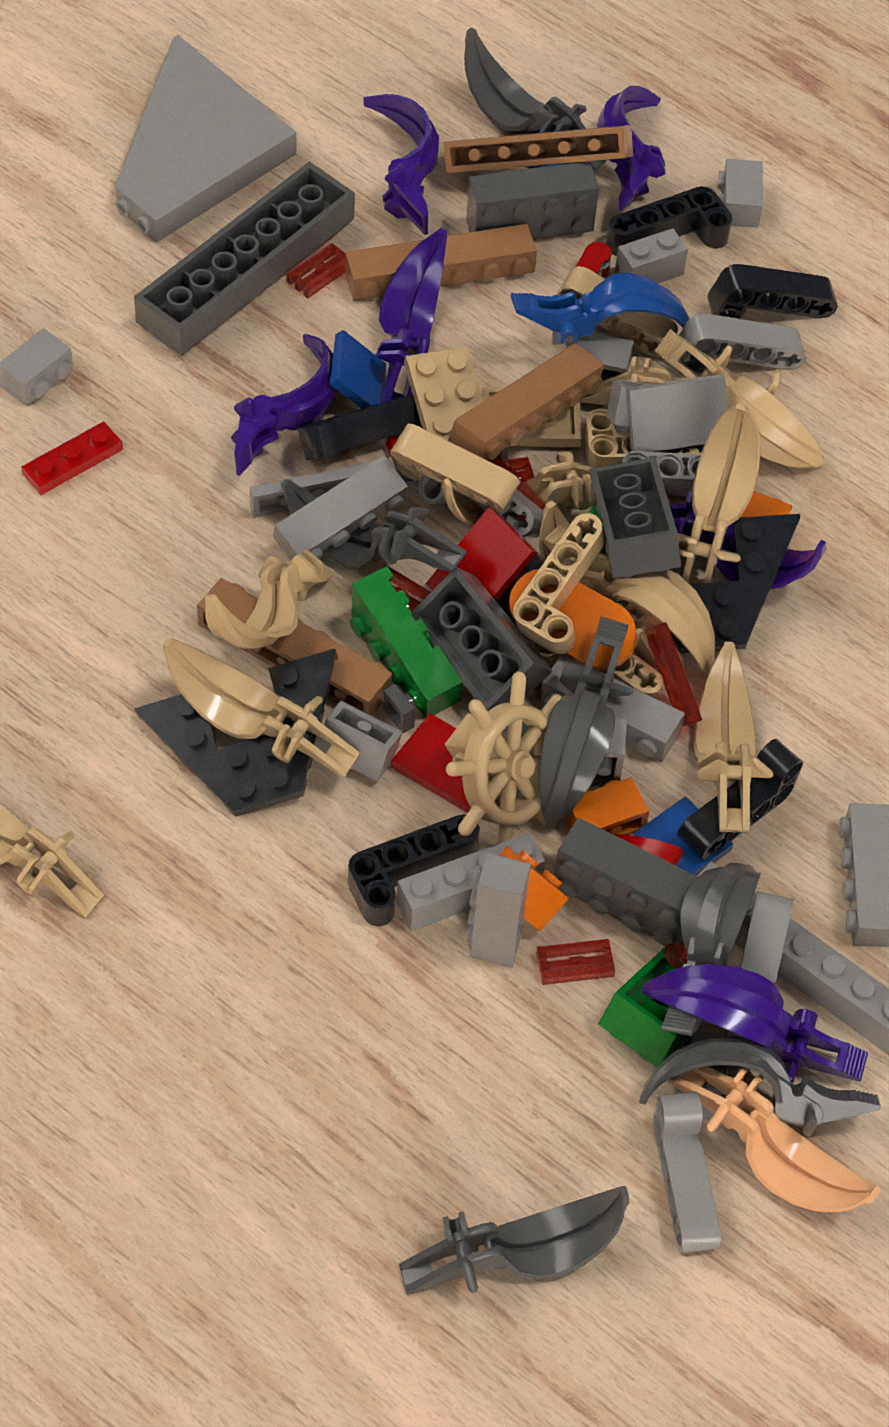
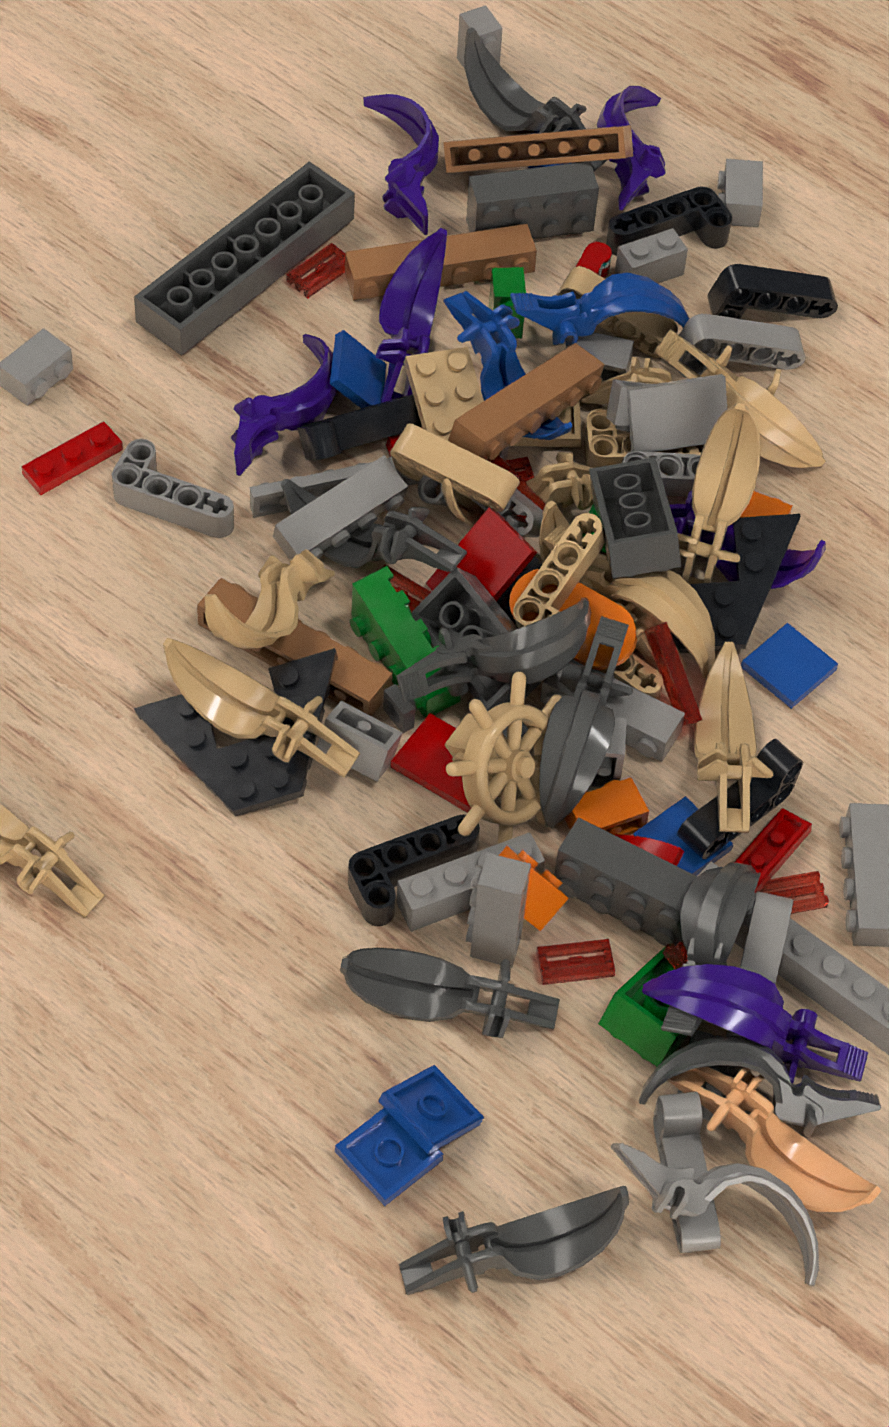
light grey slope [116,35,297,242] -> none
none -> light grey beam [112,439,234,538]
none -> blue plate [335,1108,444,1206]
none -> dark grey piece [340,947,560,1038]
none -> blue tile [378,1065,484,1155]
none -> dark grey piece [396,598,591,702]
none -> blue piece [443,291,573,440]
none -> light grey brick [457,5,503,69]
none -> green brick [488,267,526,339]
none -> light grey piece [611,1143,819,1286]
none -> red tile [734,808,812,893]
none -> blue tile [741,623,838,709]
none -> clear red tile [760,871,829,914]

